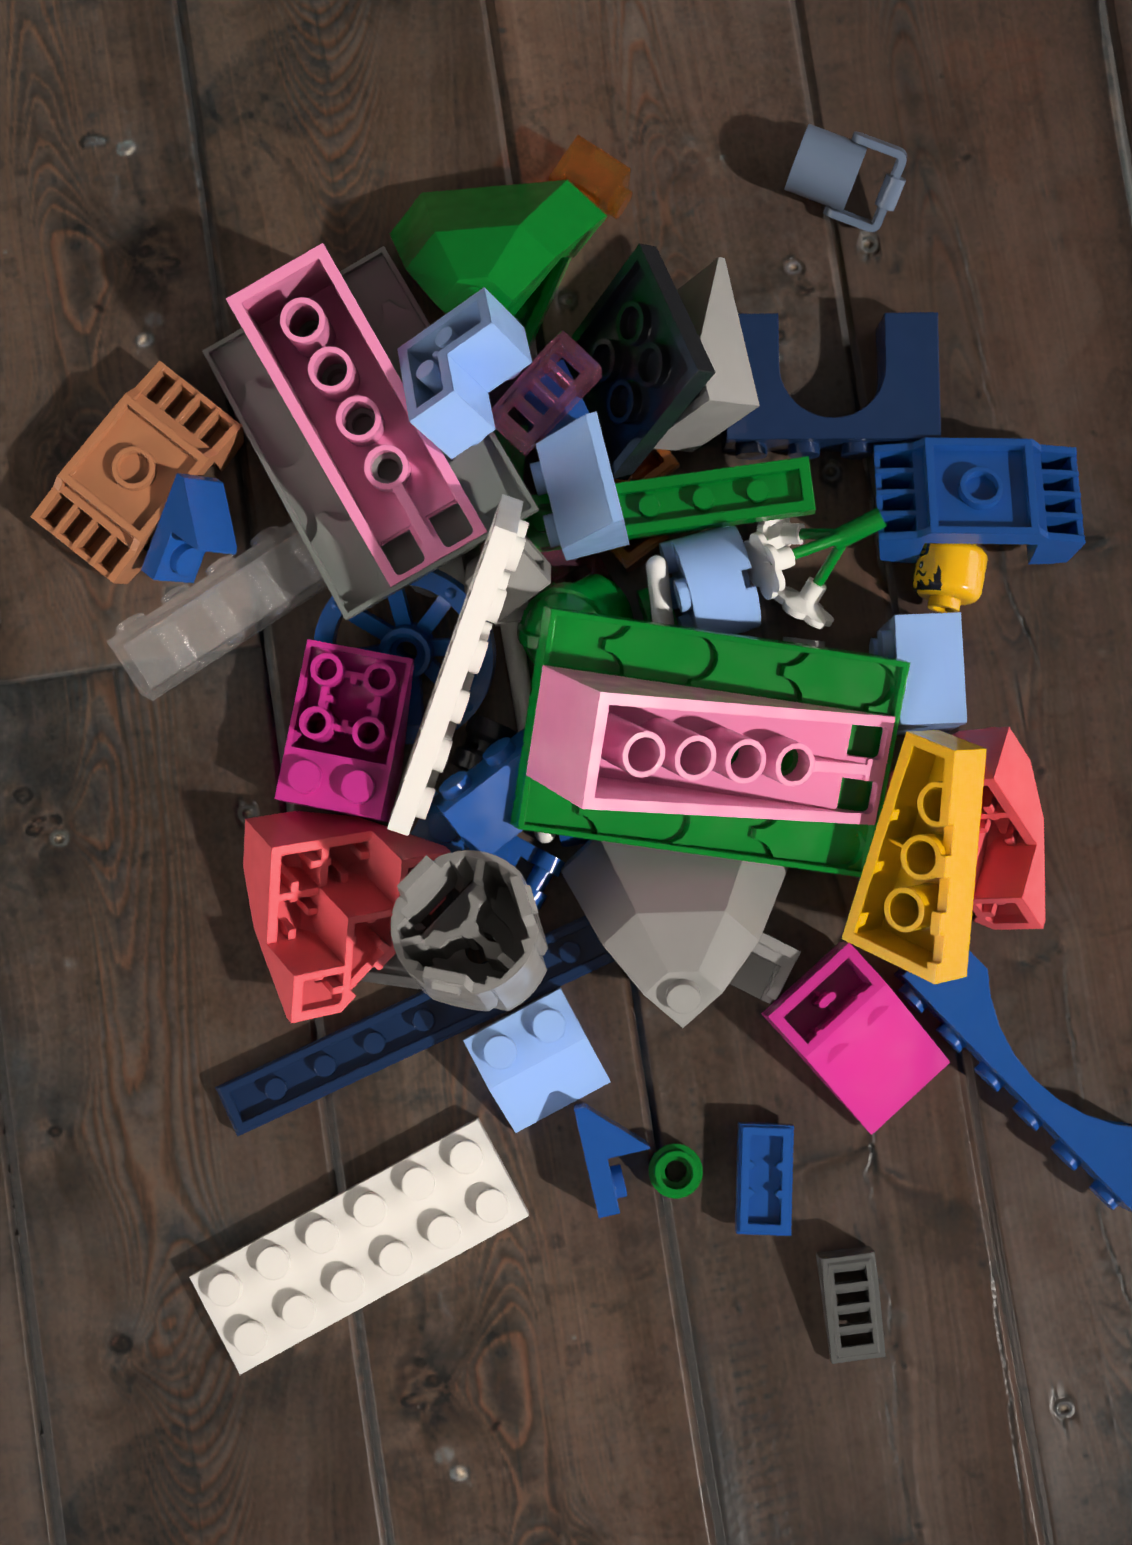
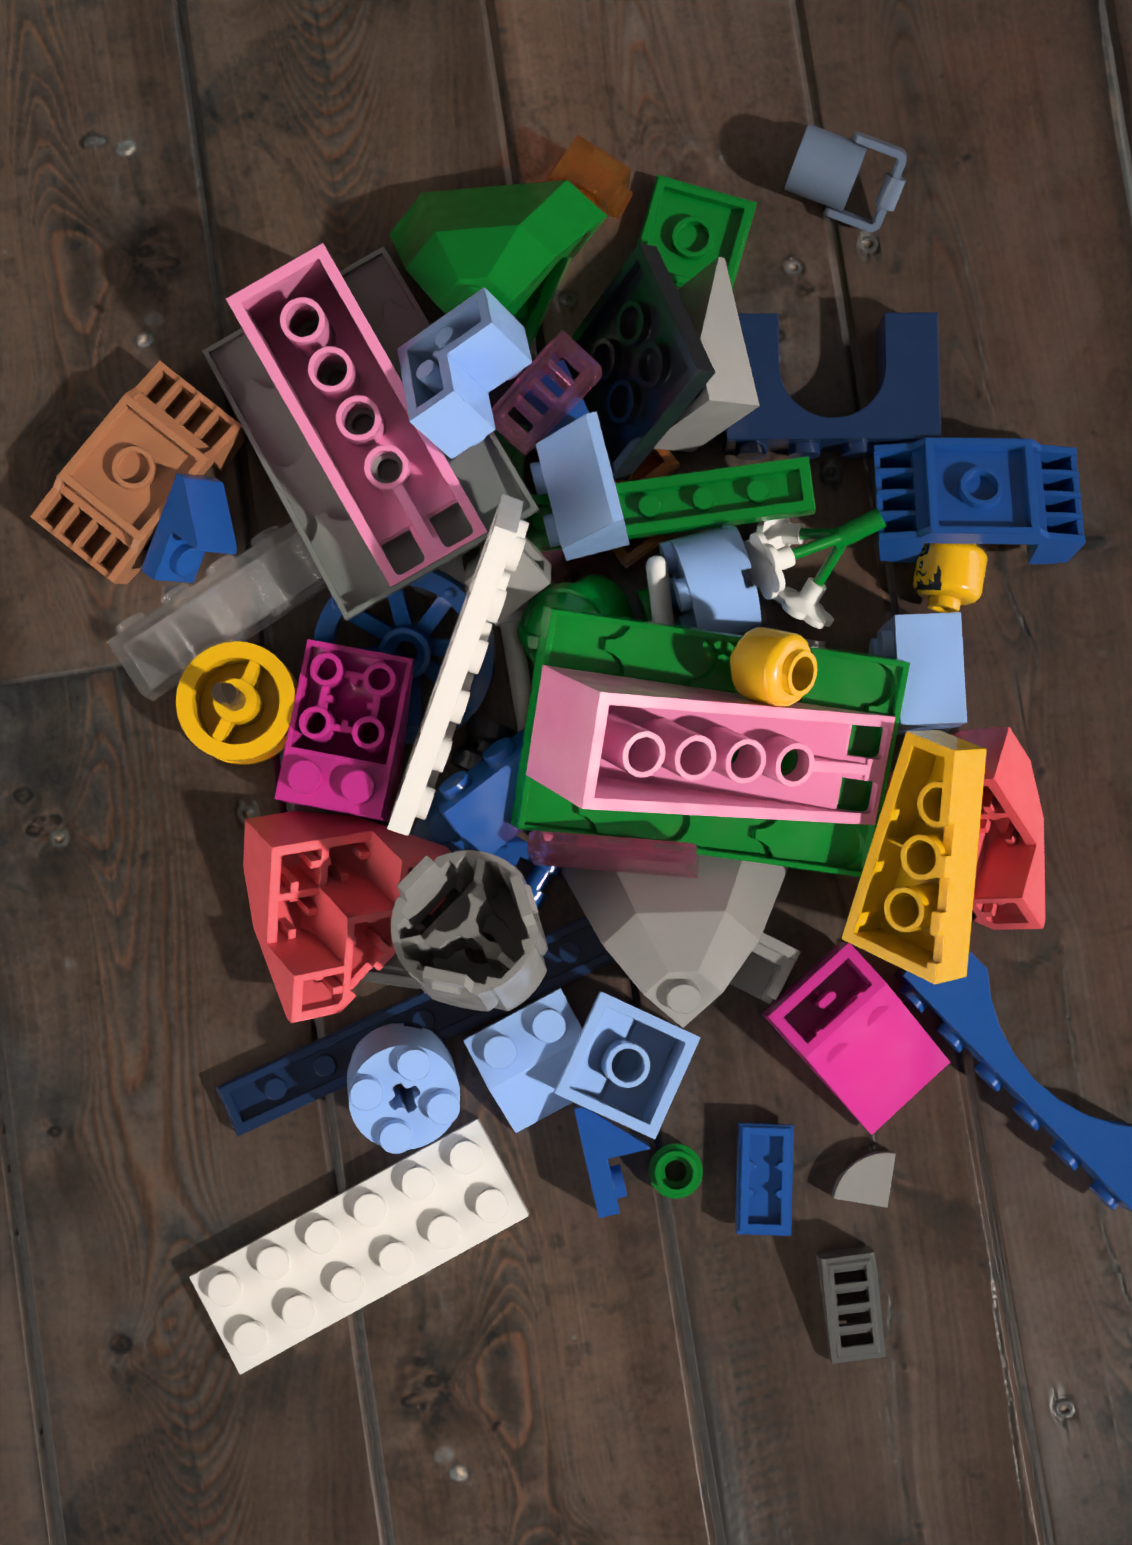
none -> yellow wheel [176,641,298,765]
none -> light blue brick [347,1023,460,1154]
none -> clear pink tile [527,830,699,879]
none -> light blue slope [553,991,701,1139]
none -> green tile [636,175,757,290]
none -> yellow head [730,627,818,706]
none -> light grey tile [831,1151,896,1208]

